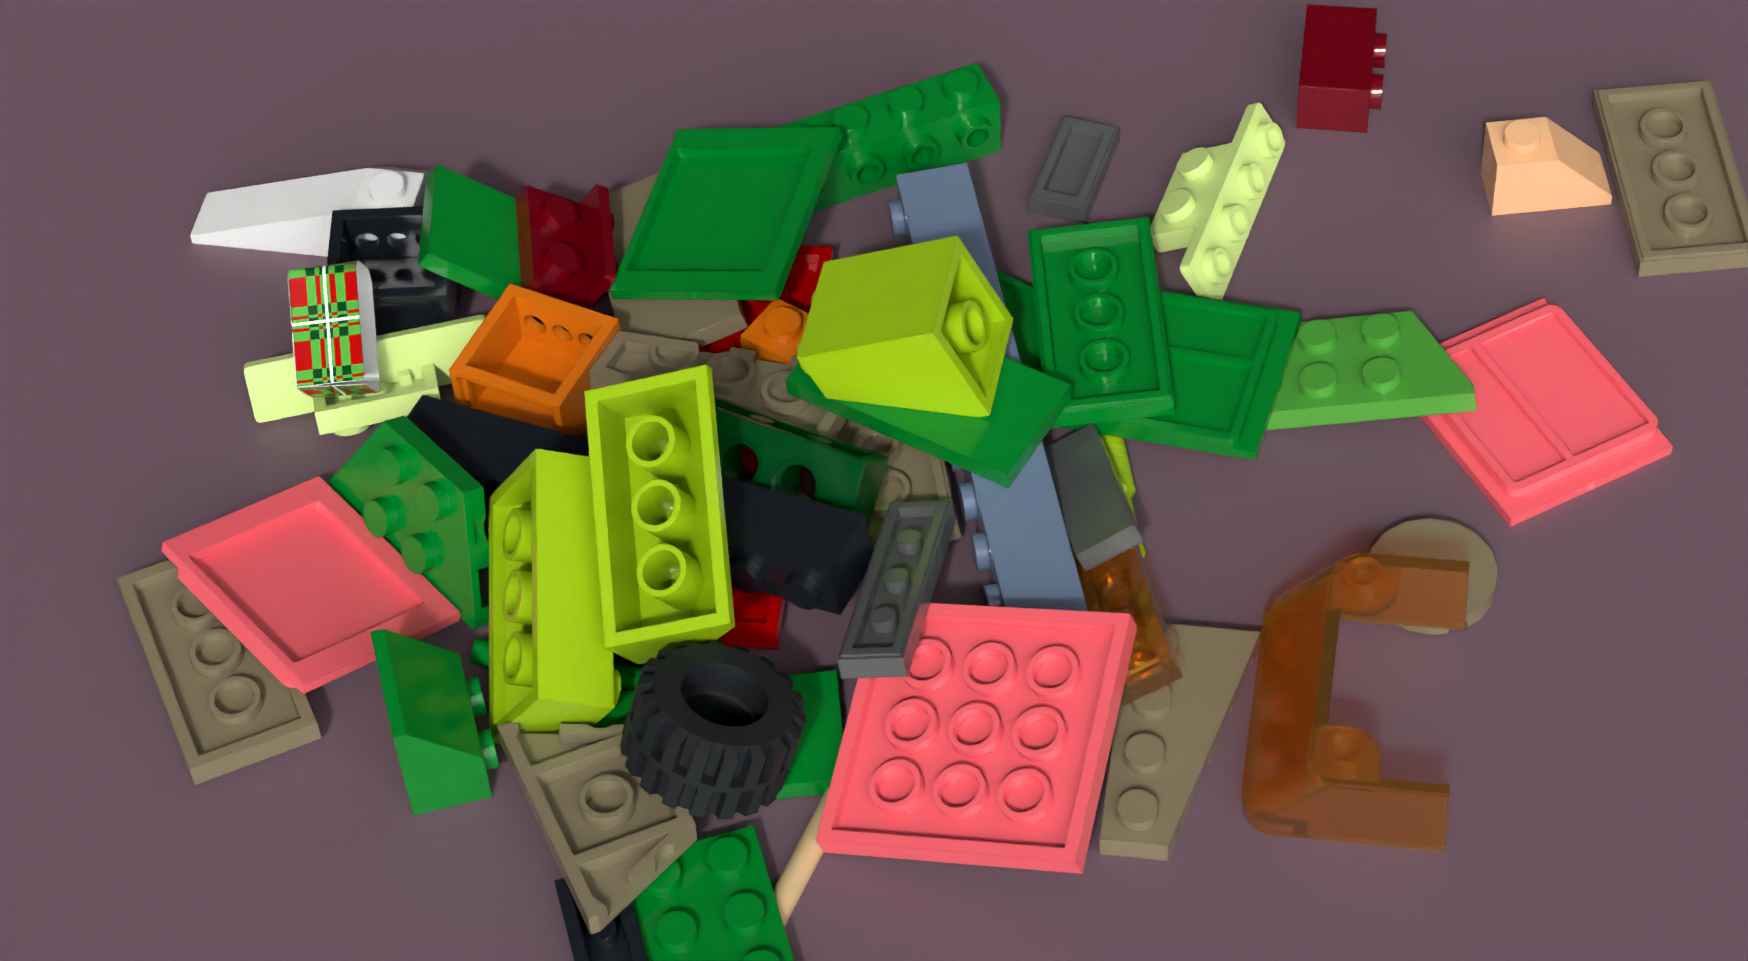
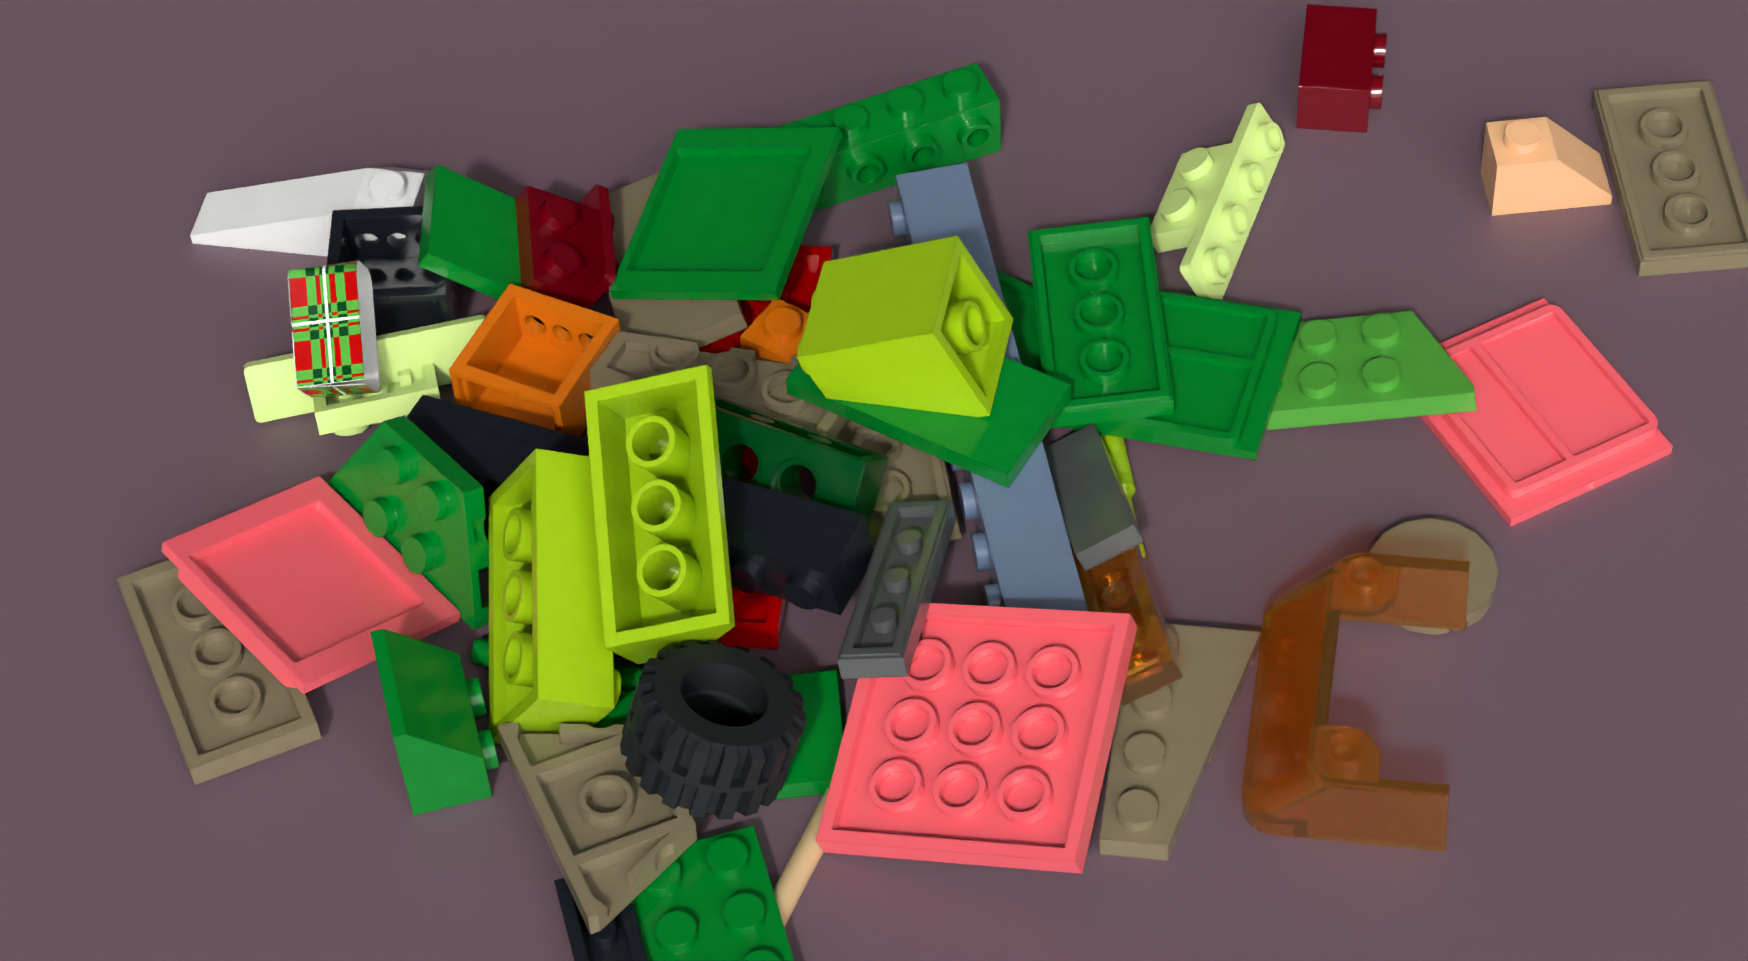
dark grey tile [1029,116,1120,224] -> none

